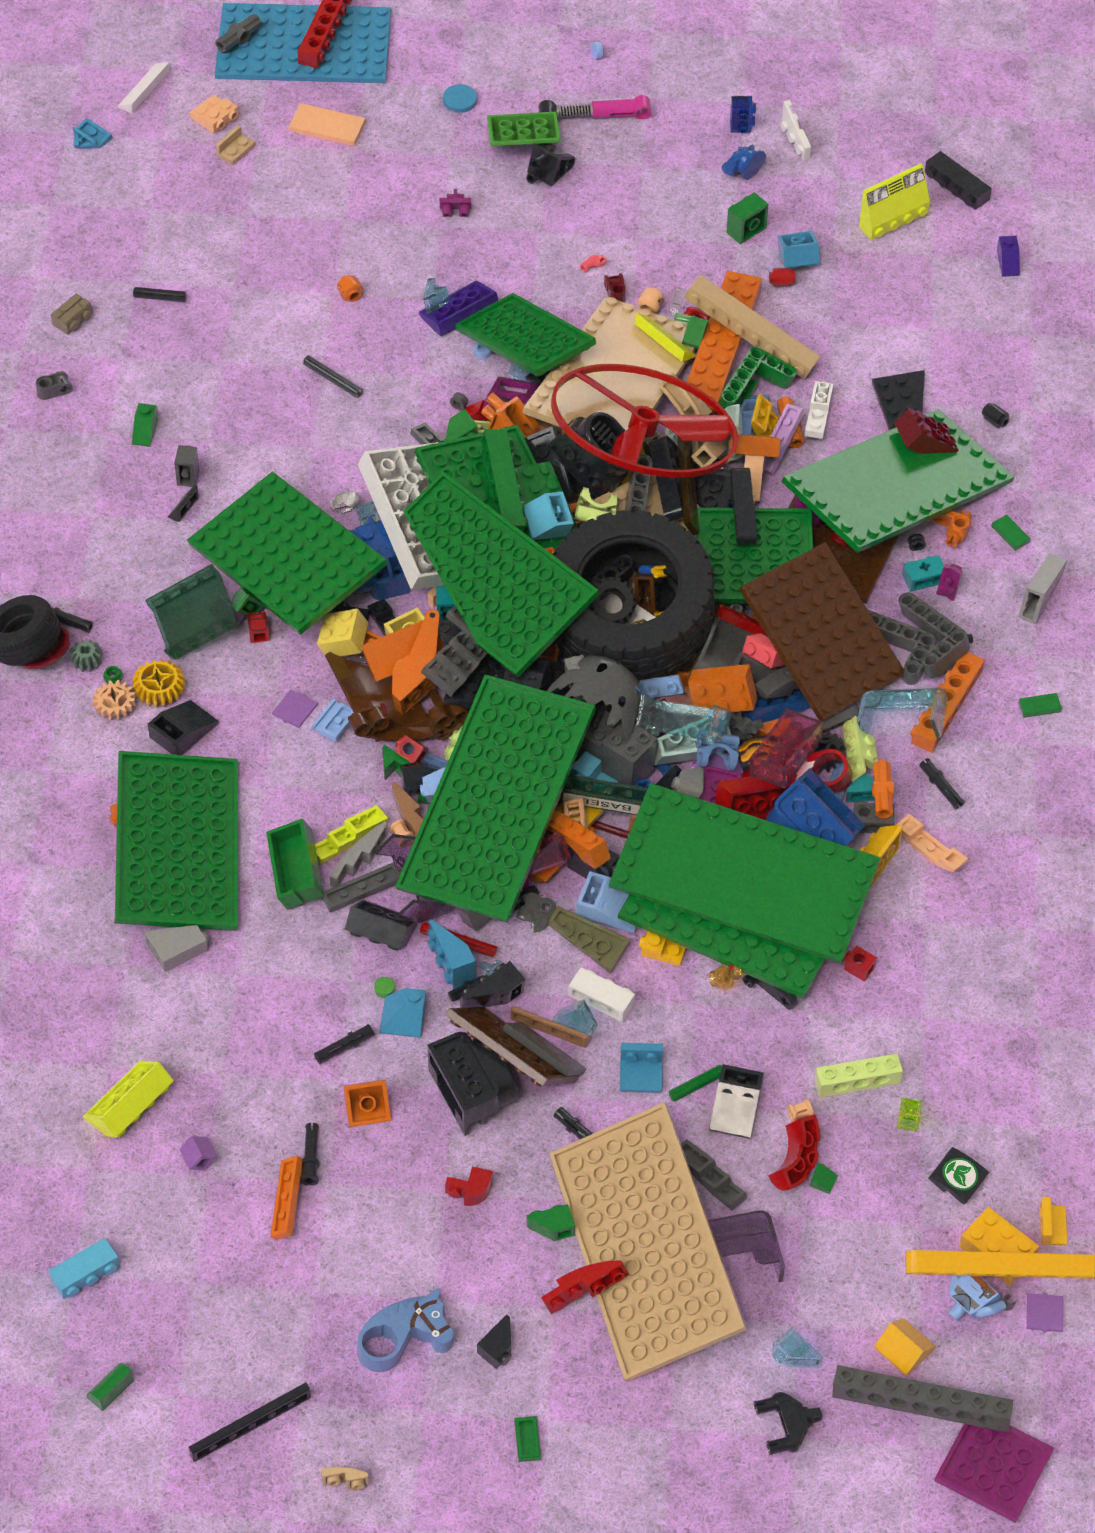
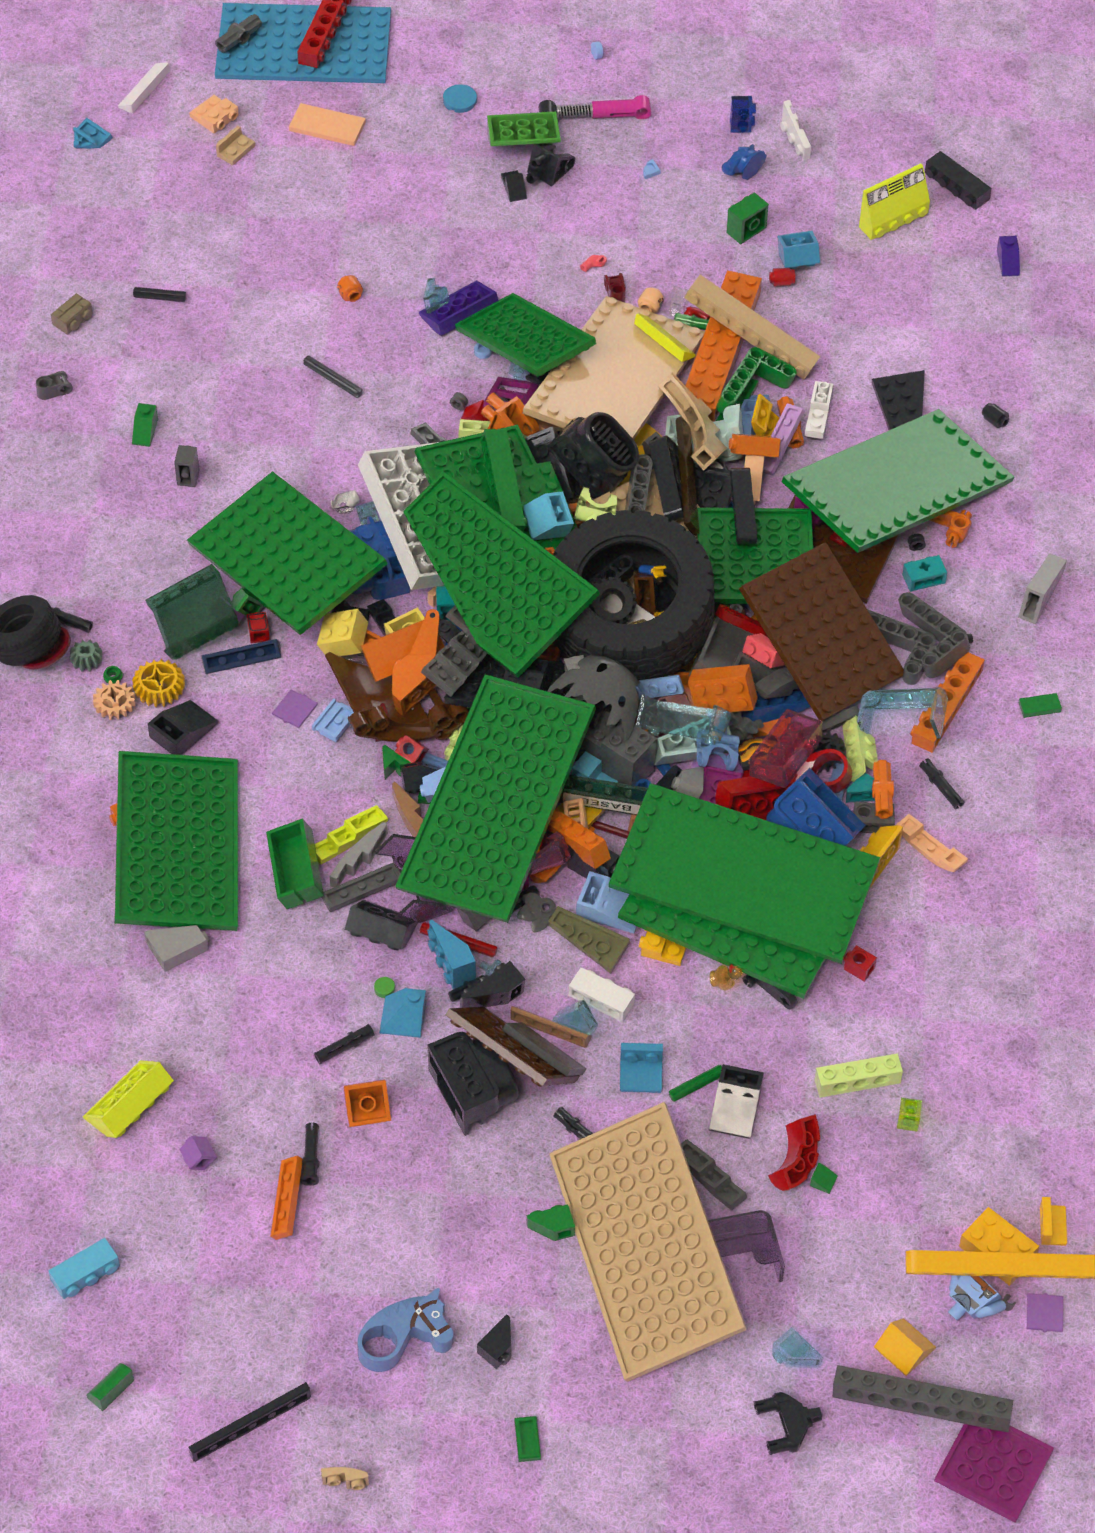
pearl dark grey slope [168,485,199,522] -> none
light nougat bush [389,819,415,846] -> none
magenta hips [439,189,471,217] -> none
green slope [445,409,478,441] -> none
red brick [445,1166,493,1206] -> none
red slope [541,1260,629,1314] -> none
red piece [551,364,738,478] -> none
green slope [682,317,708,349] -> none
light nougat bush [787,1099,814,1122] -> none
dark red slope [894,408,959,454] -> none
slope [928,1147,989,1204] -> none
magenta hips [936,564,963,601] -> none
green tile [991,514,1030,551] -> none
none -> dark blue slope [201,639,281,674]
none -> black slope [501,170,527,202]
none -> light blue tile [643,159,661,179]

